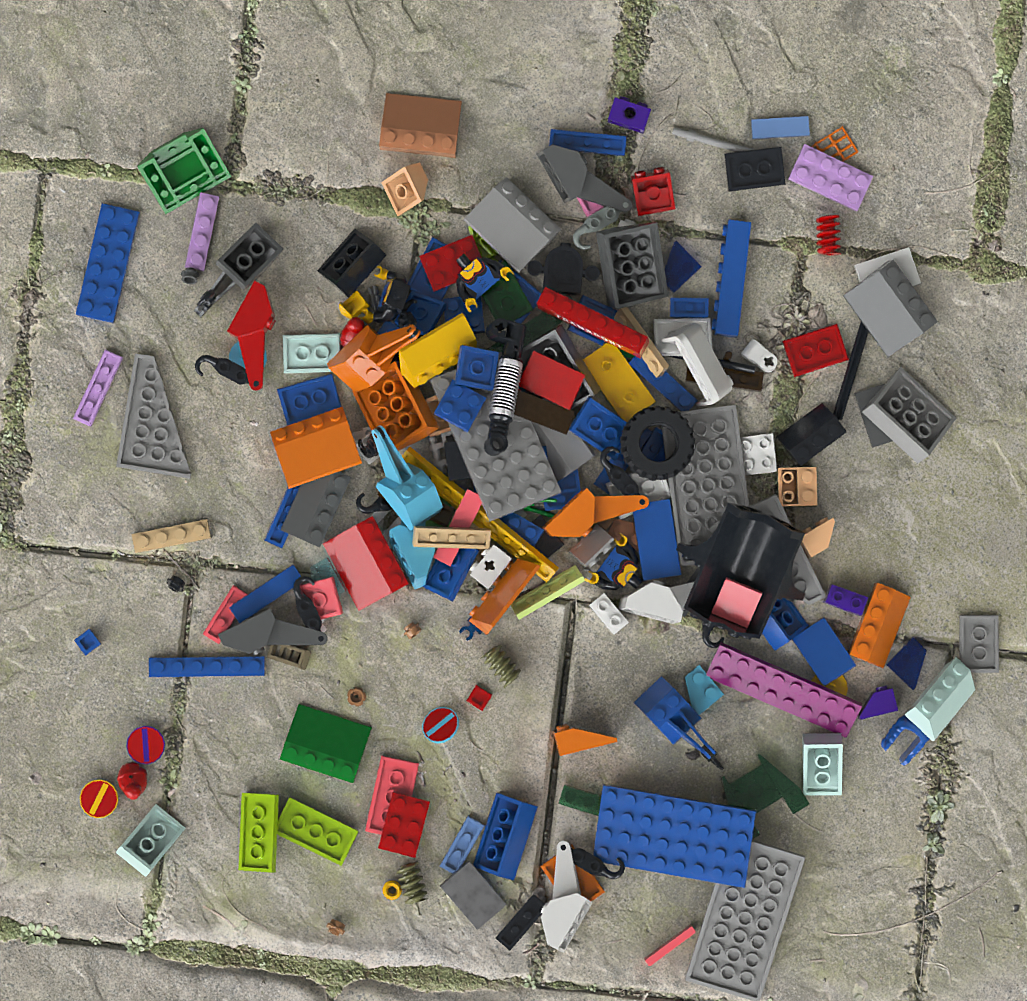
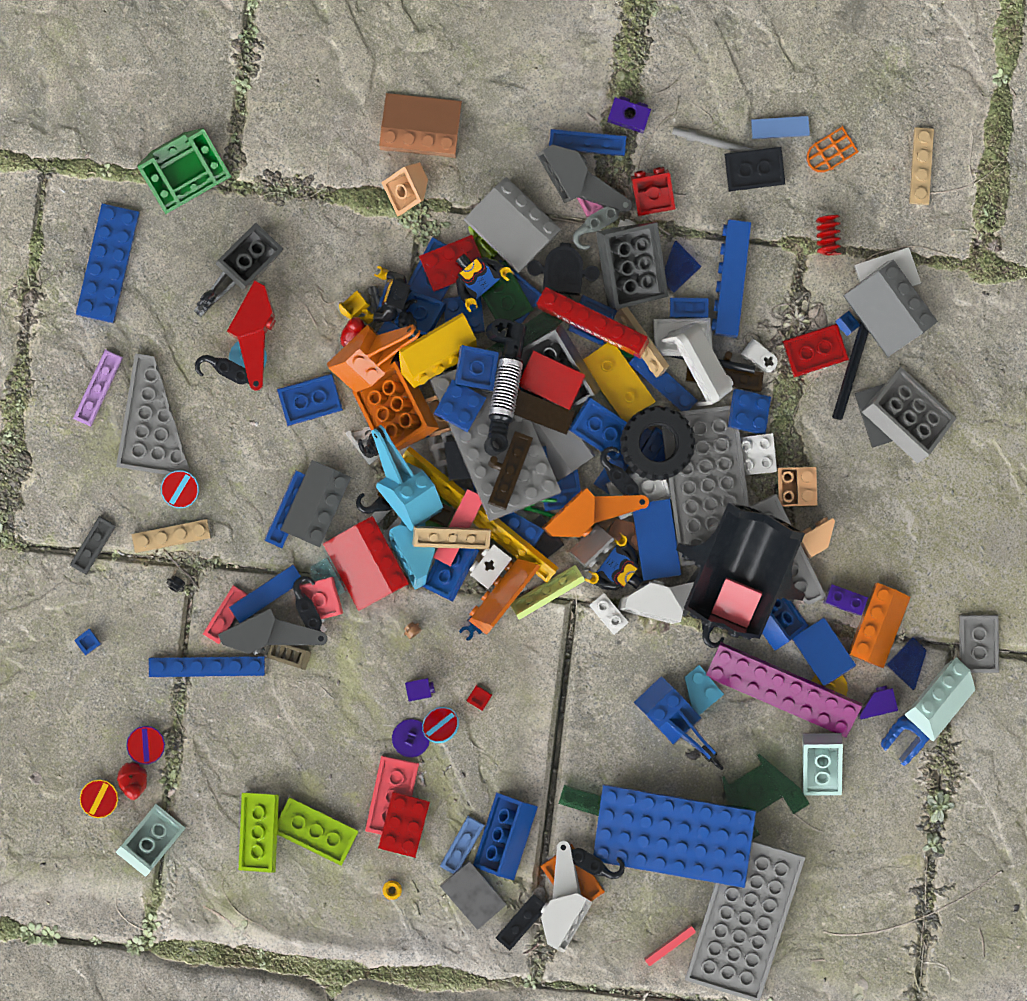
dark grey plate [181,268,200,285] -> none
lavender plate [185,192,219,271] -> none
orange slope [270,407,362,489] -> none
green slope [279,704,372,783] -> none
light aqua tile [283,333,341,374] -> none
black slope [317,229,386,298] -> none
medium nougat plate [326,919,345,936] -> none
medium nougat plate [347,687,366,706] -> none
olive piece [396,861,429,904] -> none
olive piece [480,645,521,688] -> none
orange slope [553,724,618,756] -> none
black slope [776,403,847,467] -> none
lavender plate [788,144,873,211] -> none
none -> dark grey tile [70,516,116,575]
none -> red piece [161,470,199,508]
none -> dark purple piece [392,719,430,758]
none -> dark purple brick [405,678,435,702]
none -> dark brown plate [488,431,533,510]
none -> blue plate [728,389,771,435]
none -> blue plate [835,311,860,336]
none -> tan plate [909,127,934,205]

